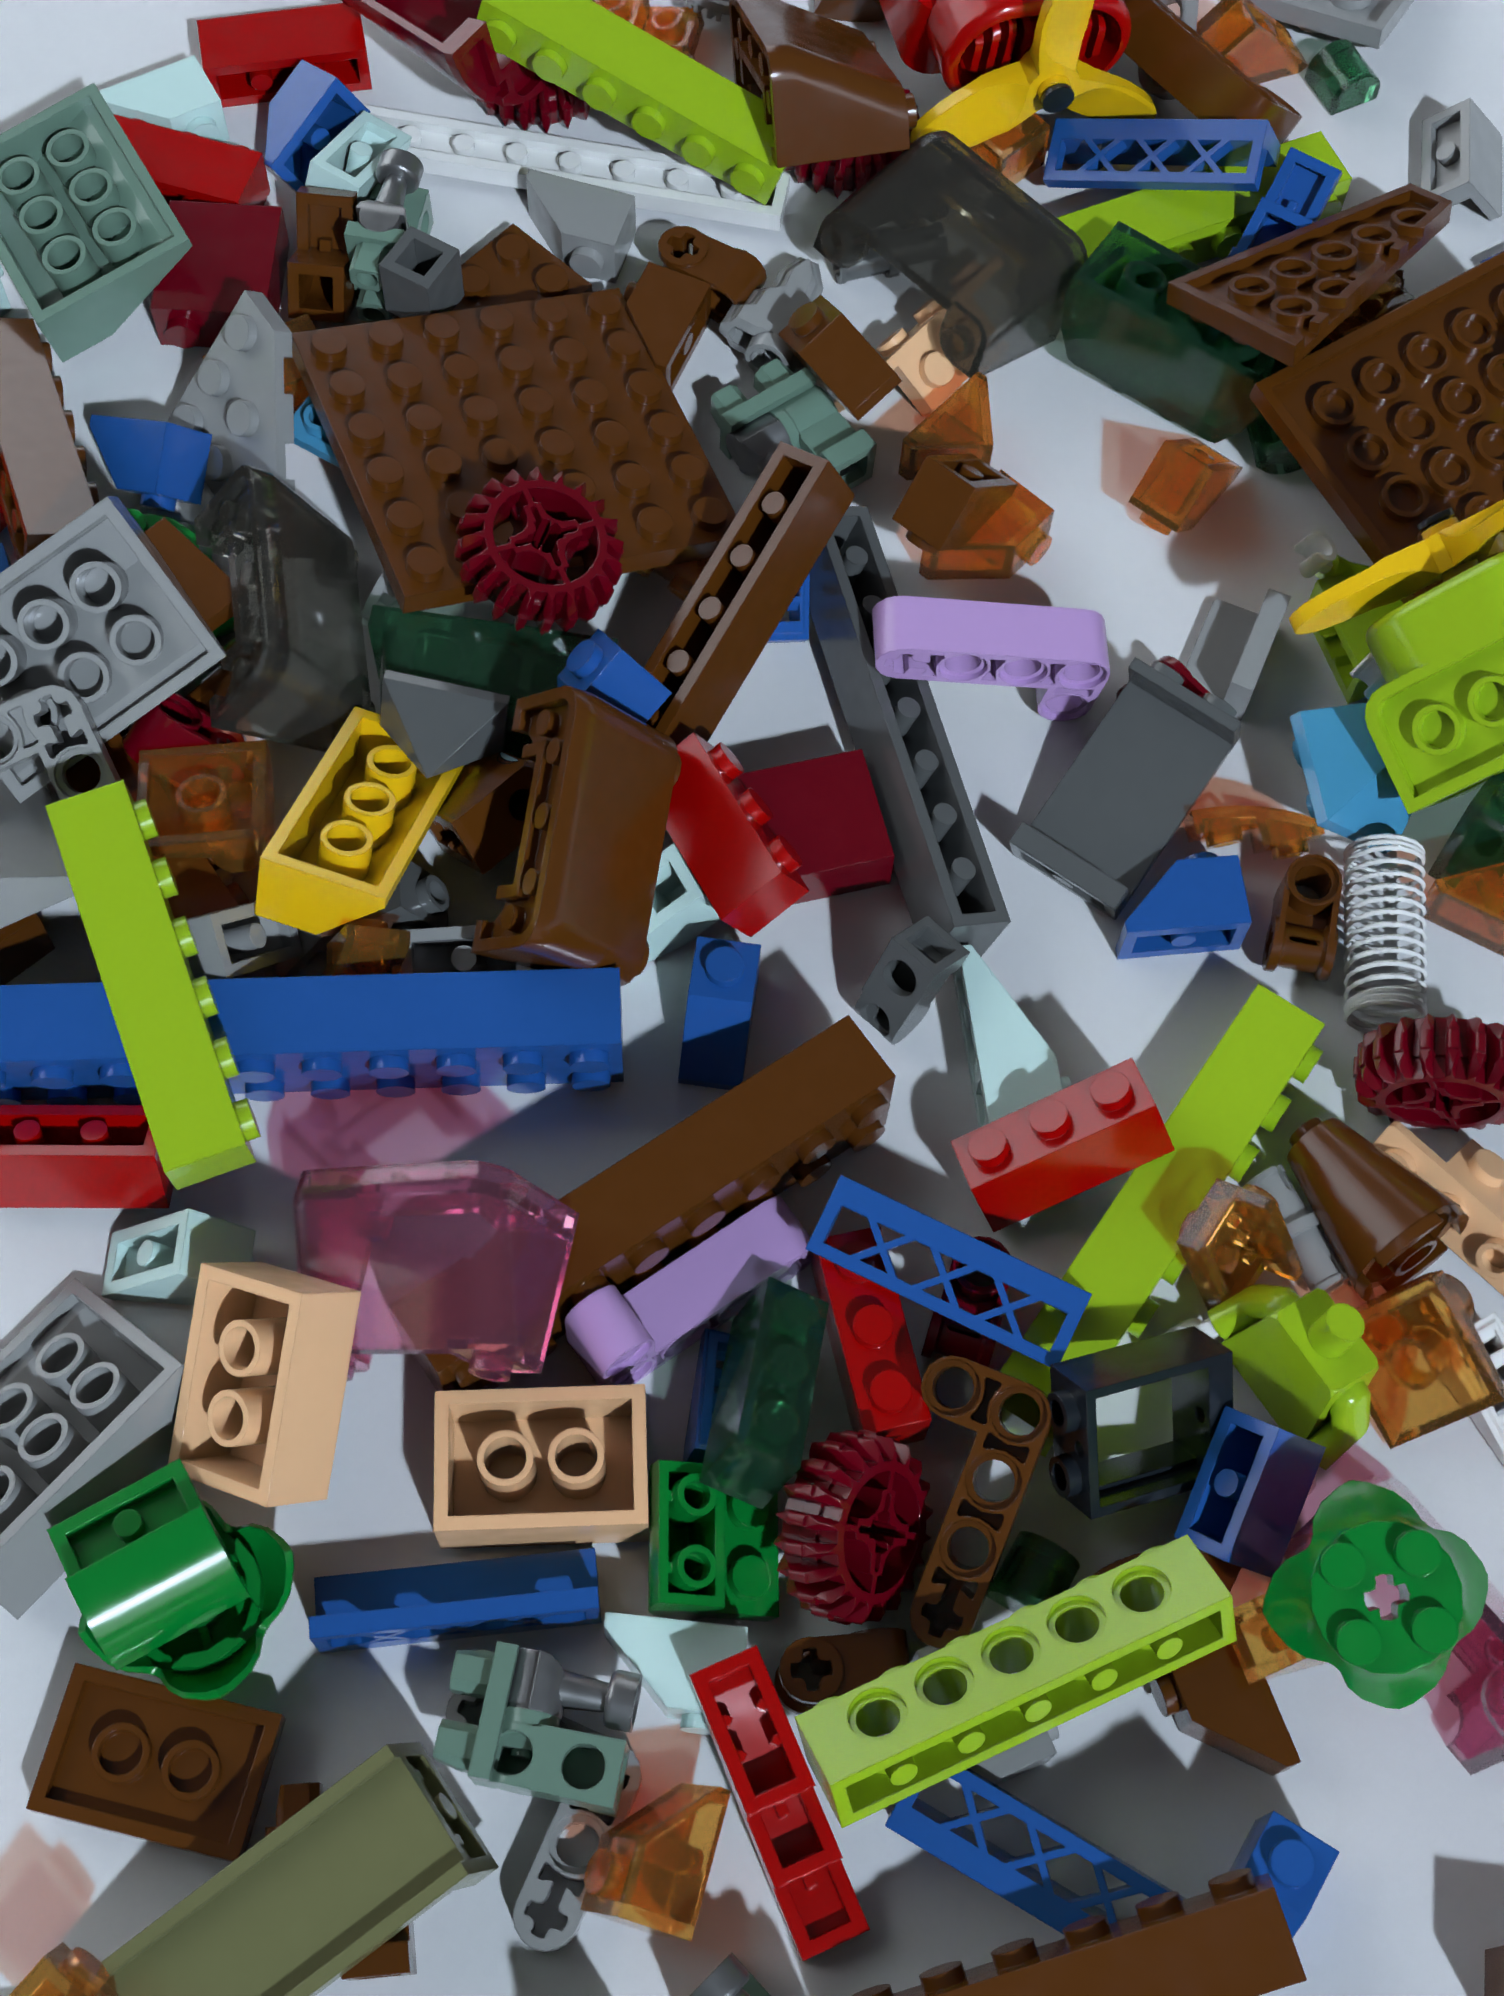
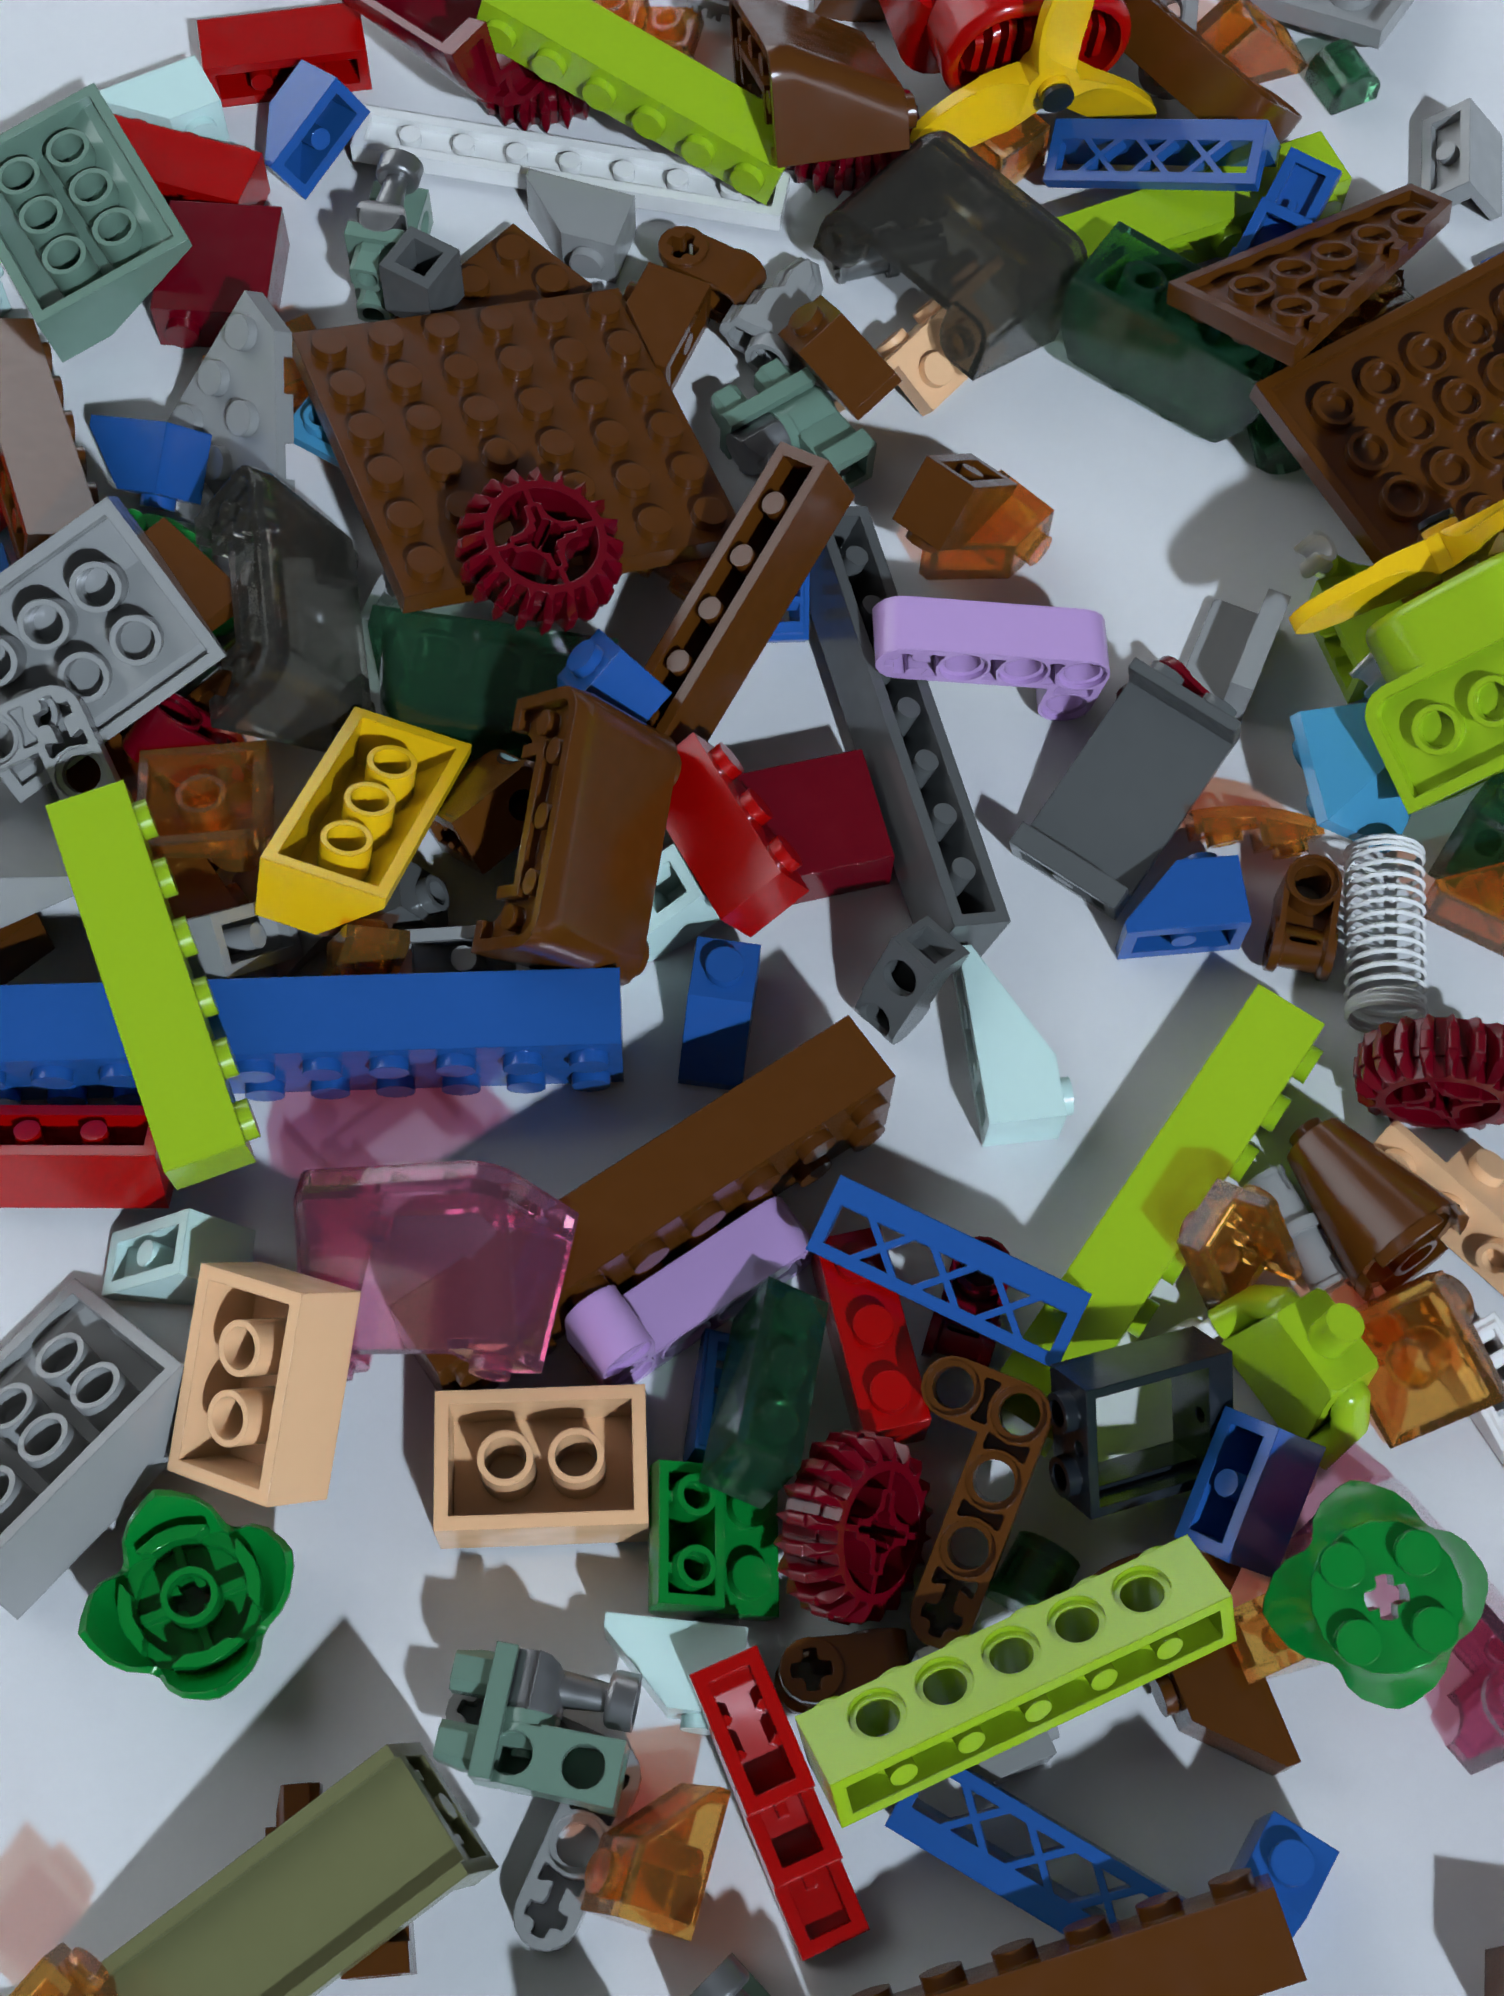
reddish brown plate [26,1663,286,1863] -> none
green brick [47,1458,250,1670] -> none
reddish brown brick [287,186,357,323] -> none
light aqua slope [305,110,412,223] -> none
blue fence [309,1548,602,1653] -> none
dark grey slope [380,670,510,779] -> none
clear orange slope [898,371,993,480] -> none
red brick [950,1058,1175,1233] -> none
clear orange slope [1128,438,1243,535] -> none

